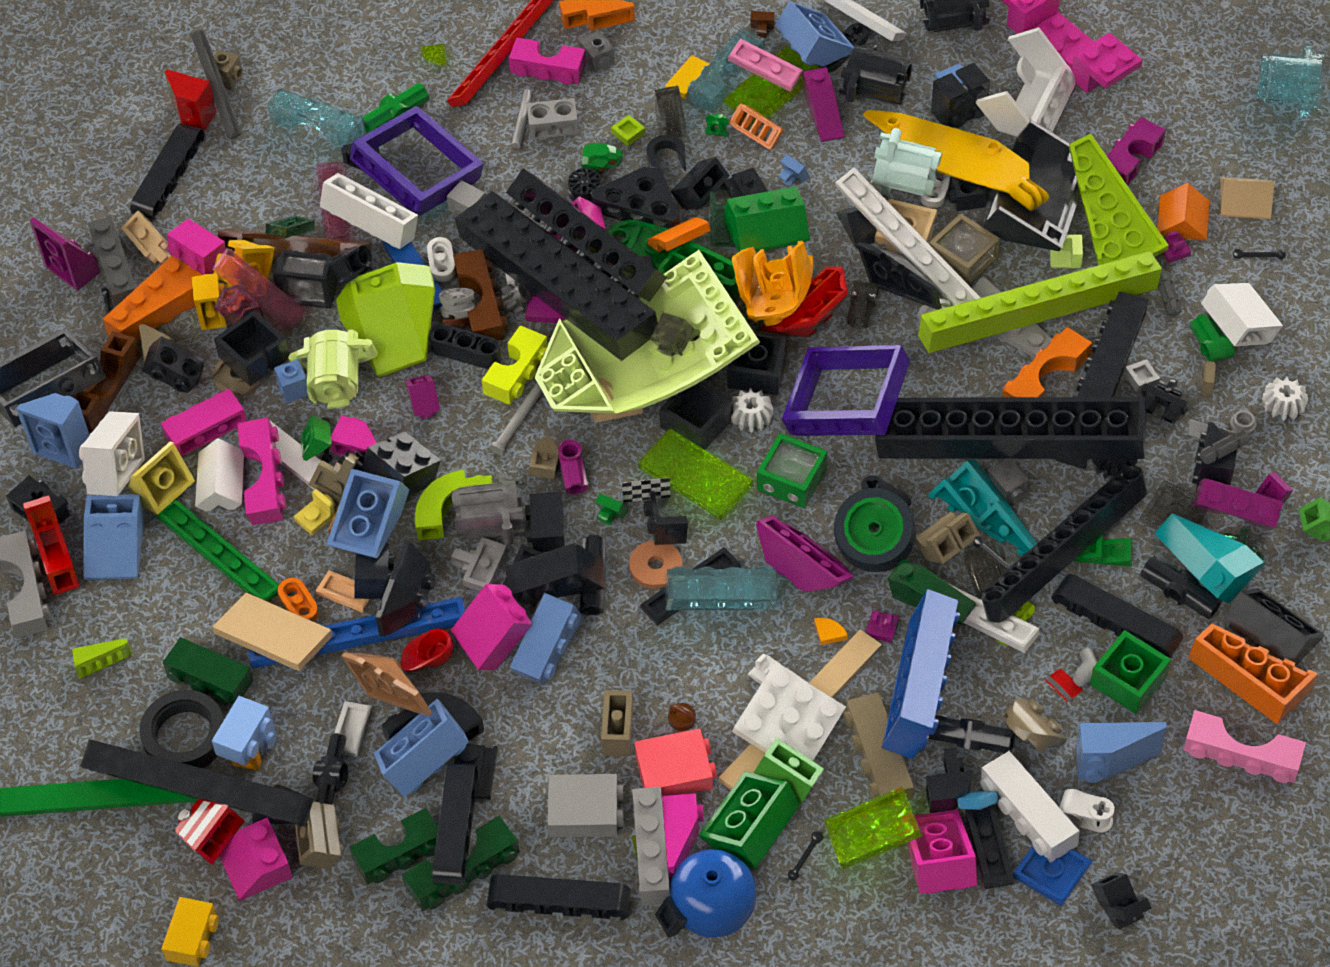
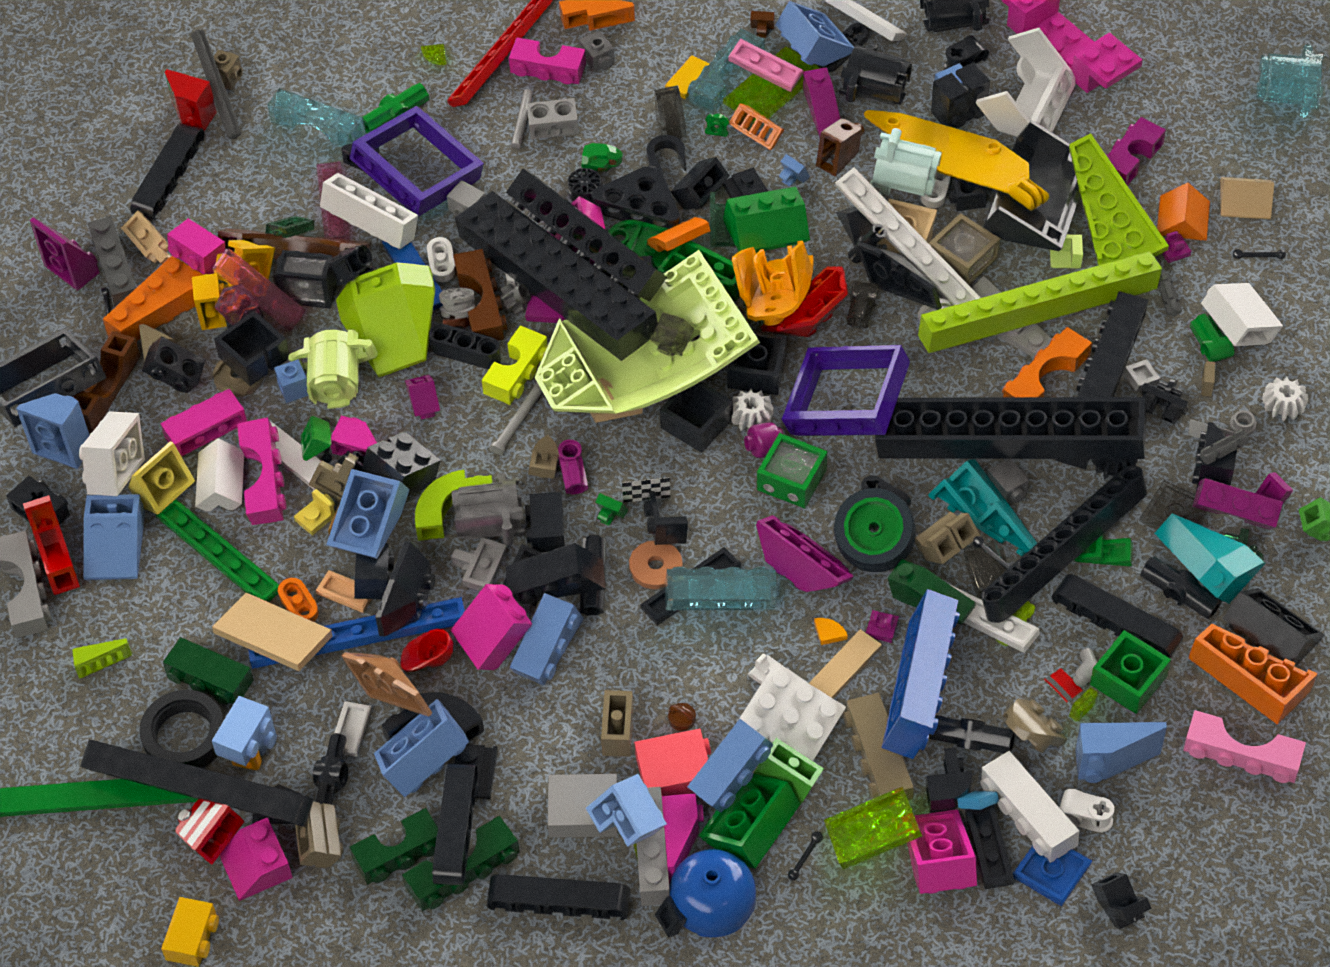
lime plate [611,115,646,147] -> none
clear neon green tile [637,429,753,520] -> none
none -> light blue brick [586,774,667,847]
none -> medium blue slope [687,719,773,813]
none -> magenta head [744,422,785,458]
none -> reddish brown torso [816,119,865,177]
none -> black pin [848,224,887,264]
none -> black piece [944,35,990,70]
none -> clear neon green tile [1069,687,1098,722]

